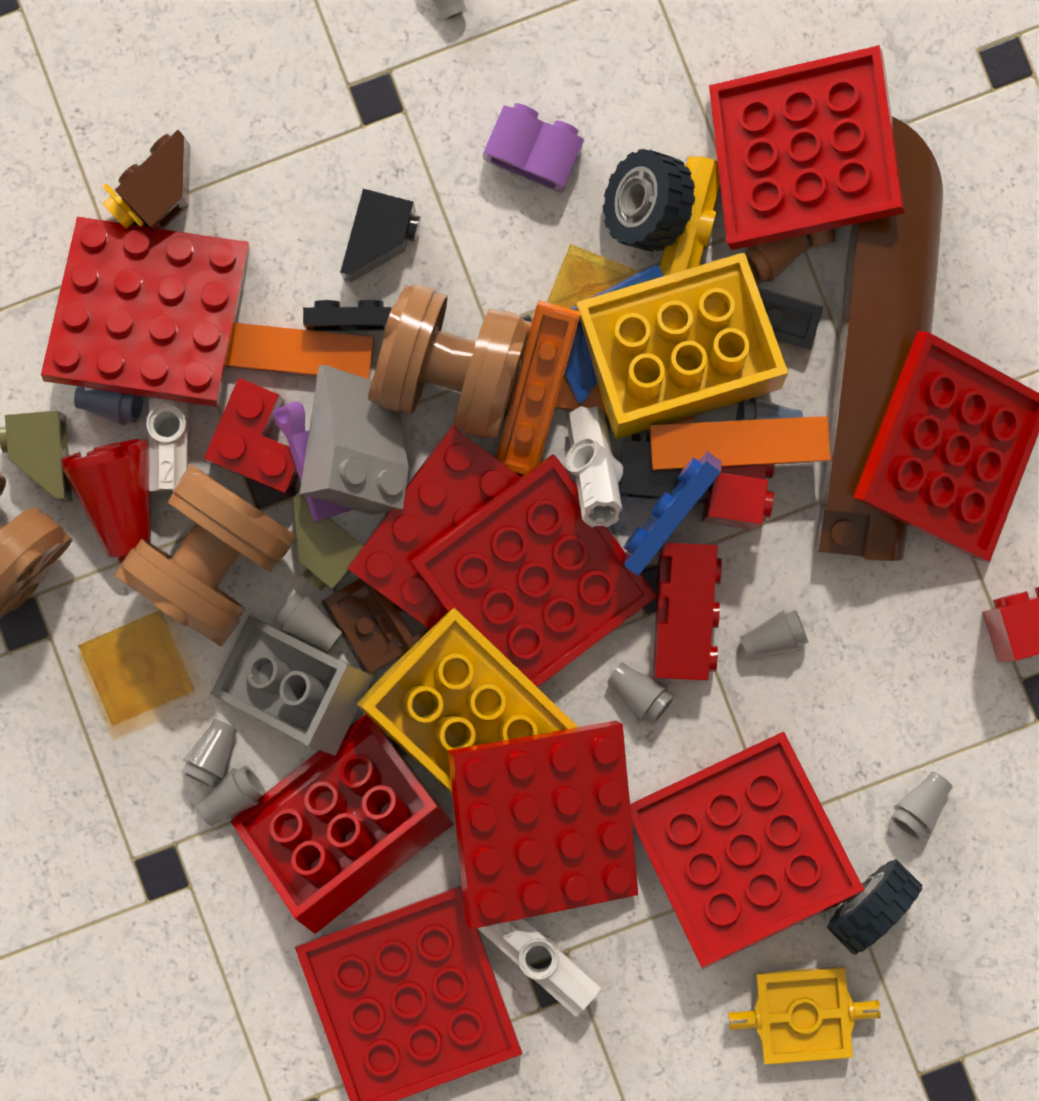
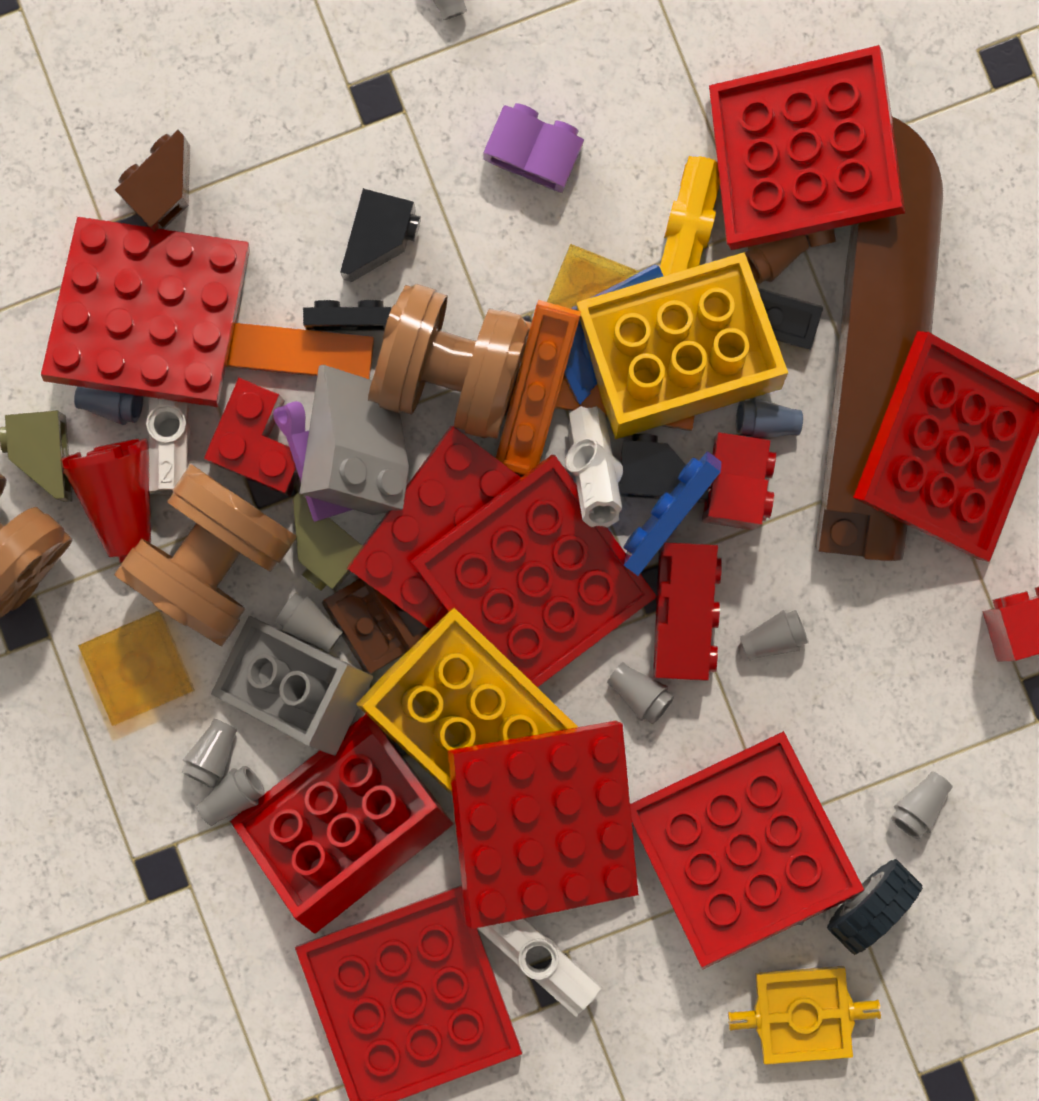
yellow plate [102,183,144,229] -> none
black wheel [603,149,695,252] -> none
orange tile [649,416,831,471] -> none

